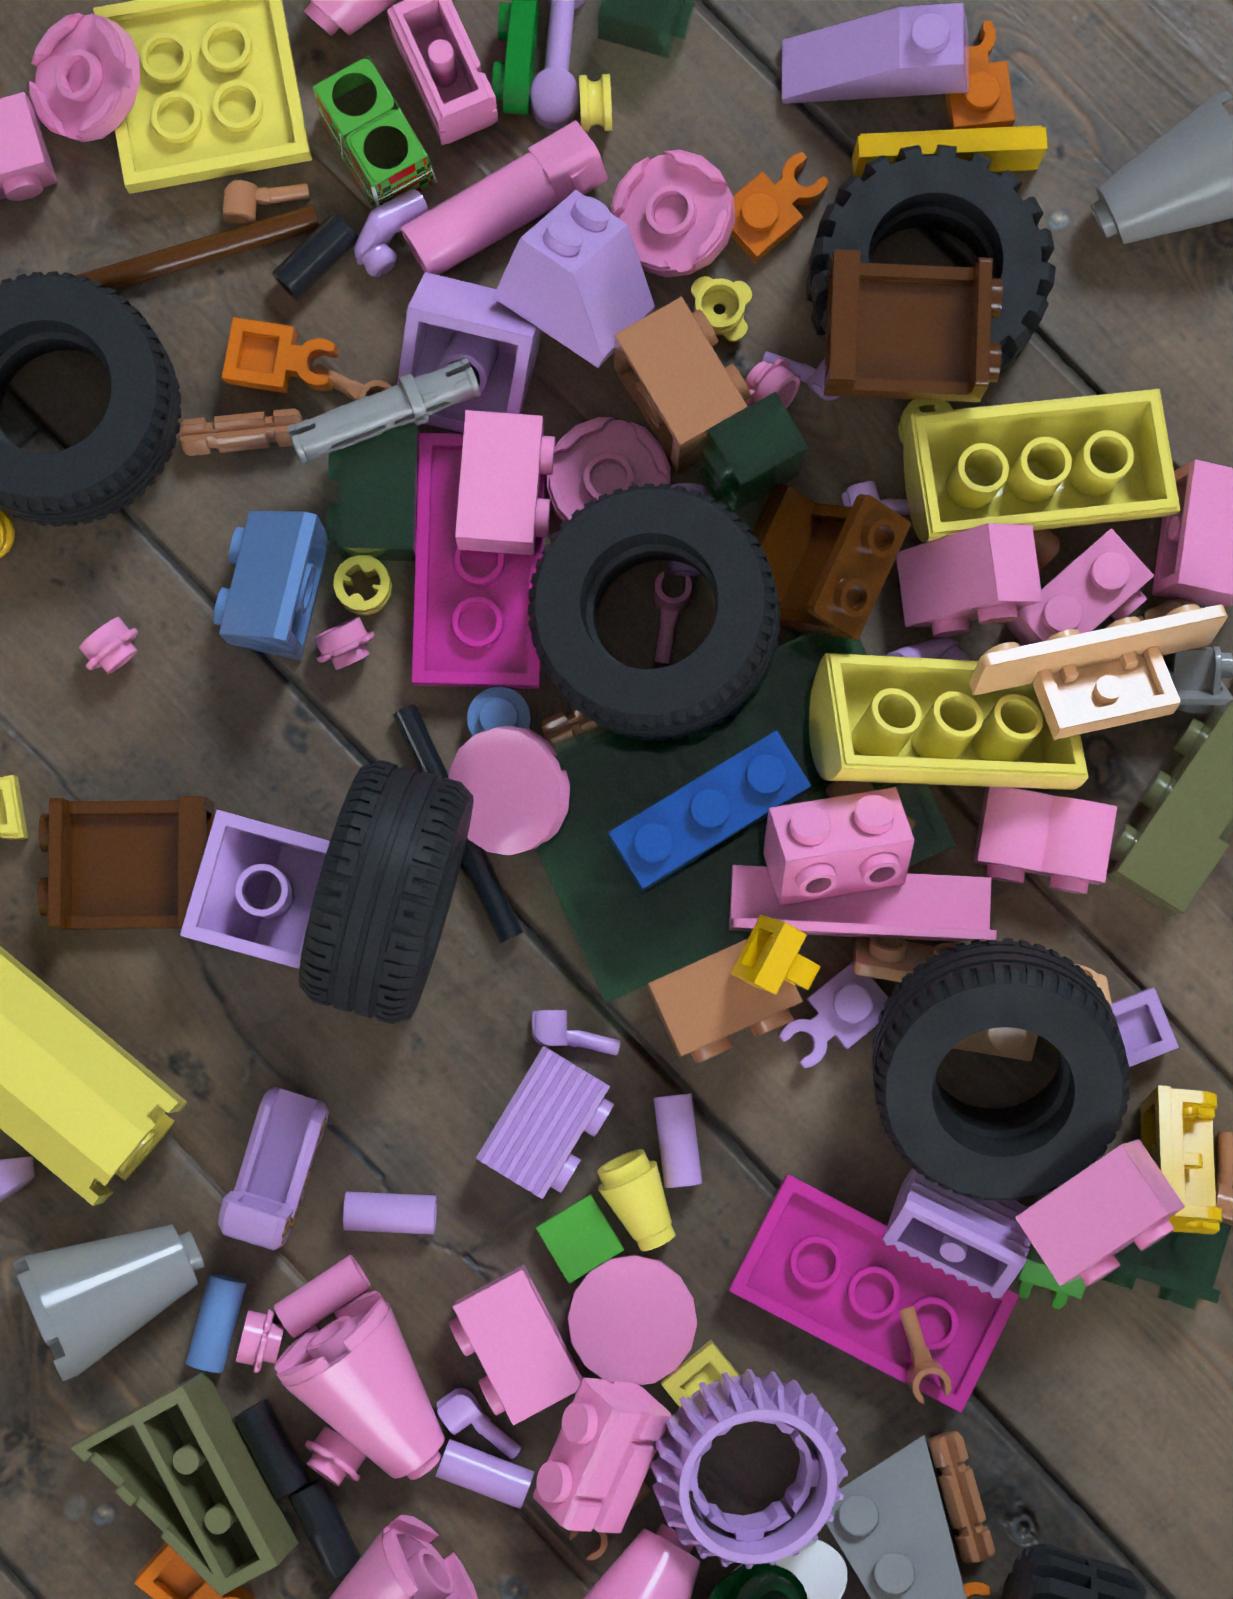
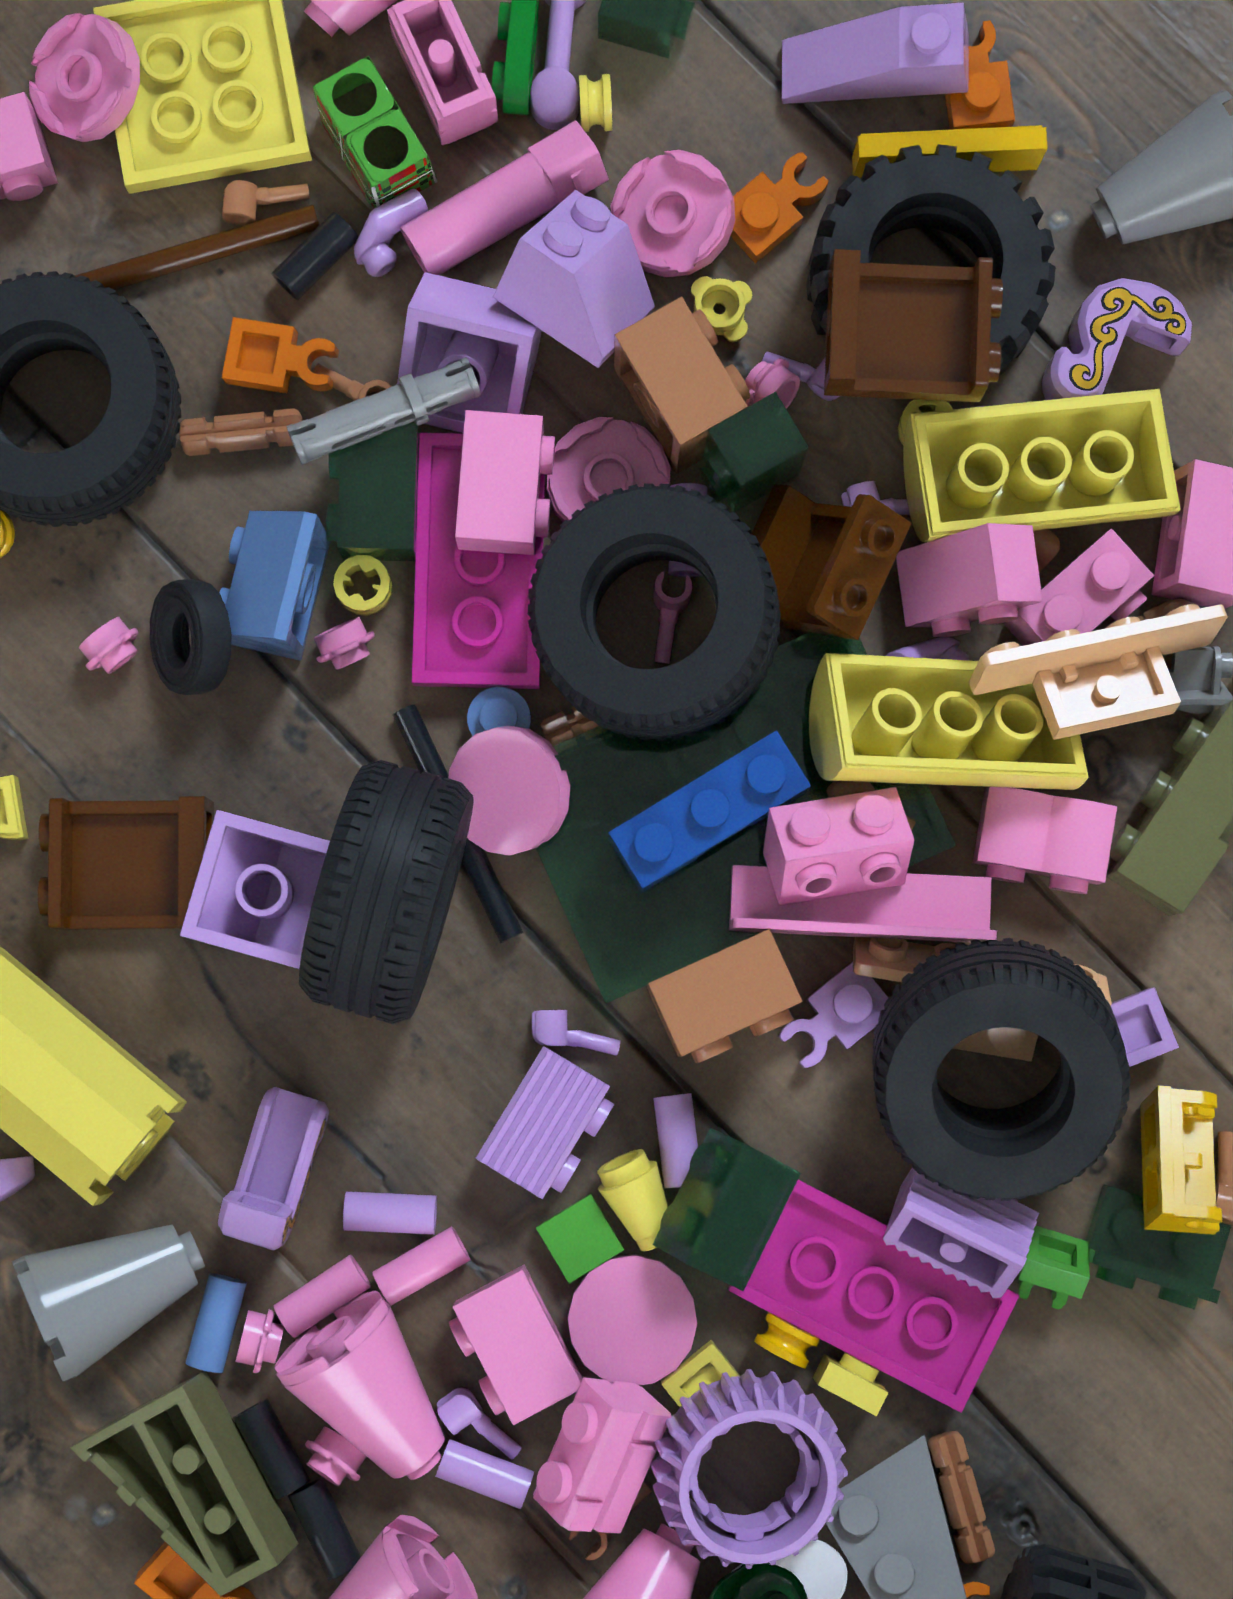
yellow tile [730,915,821,995] -> none
nougat hand [898,1306,952,1404] -> none
bright pink brick [1015,1140,1185,1287] -> none
none -> black tyre [149,579,232,695]
none -> bright pink axle [372,1226,470,1306]
none -> clear green brick [652,1127,801,1291]
none -> yellow bush [754,1312,820,1369]
none -> light yellow plate [813,1352,889,1416]
none -> lavender animal [1042,278,1192,400]

